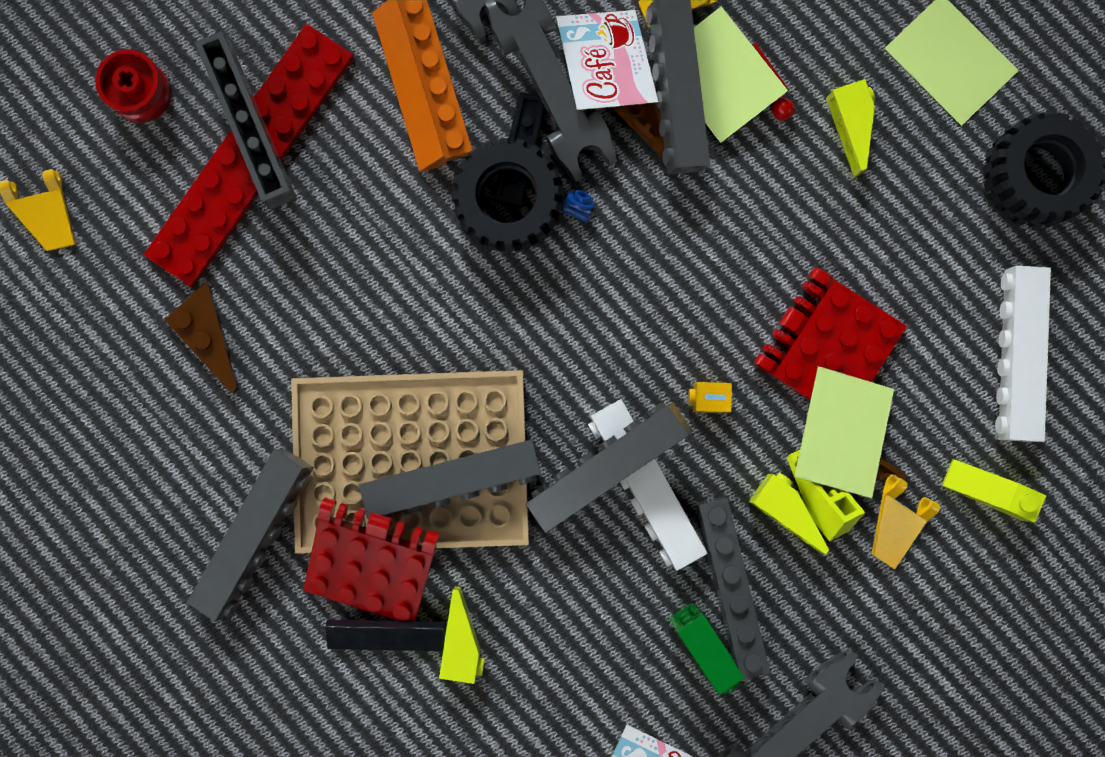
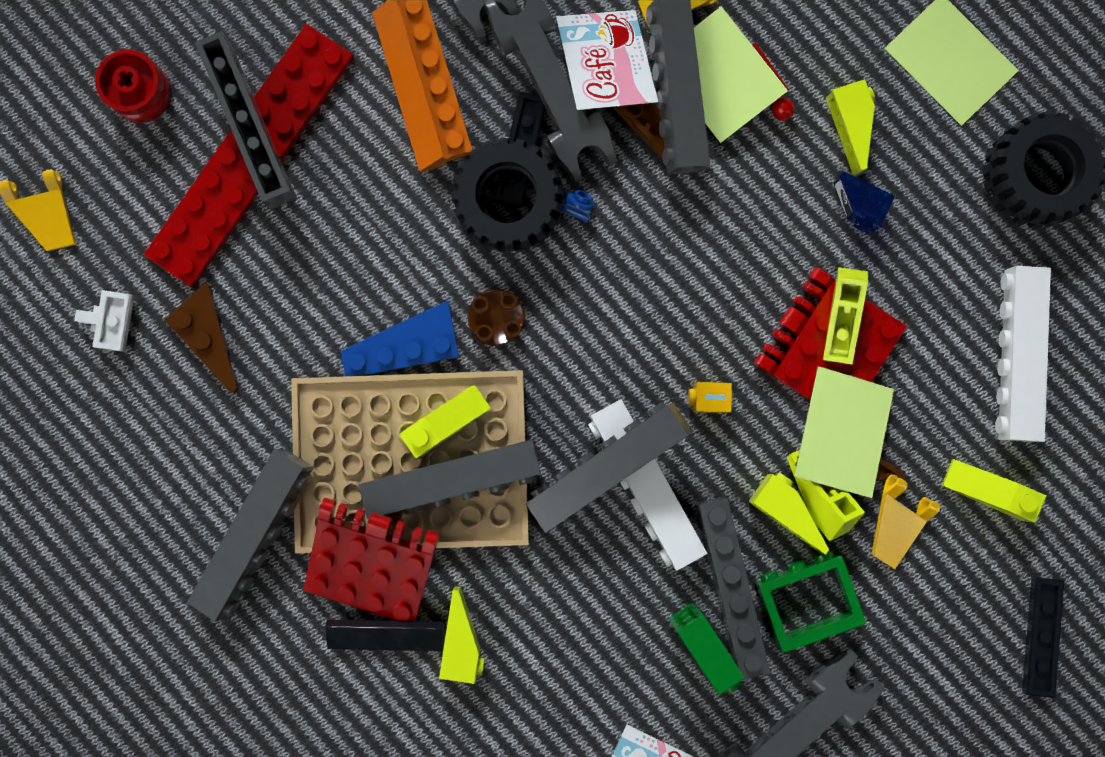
none -> white hinge [74,290,134,352]
none -> blue wing [341,301,460,377]
none -> neon yellow slope [399,384,491,459]
none -> reddish brown dish [468,289,525,346]
none -> green window [754,551,867,653]
none -> neon yellow slope [823,267,868,364]
none -> clear blue slope [833,171,895,233]
none -> black tile [1022,576,1064,698]

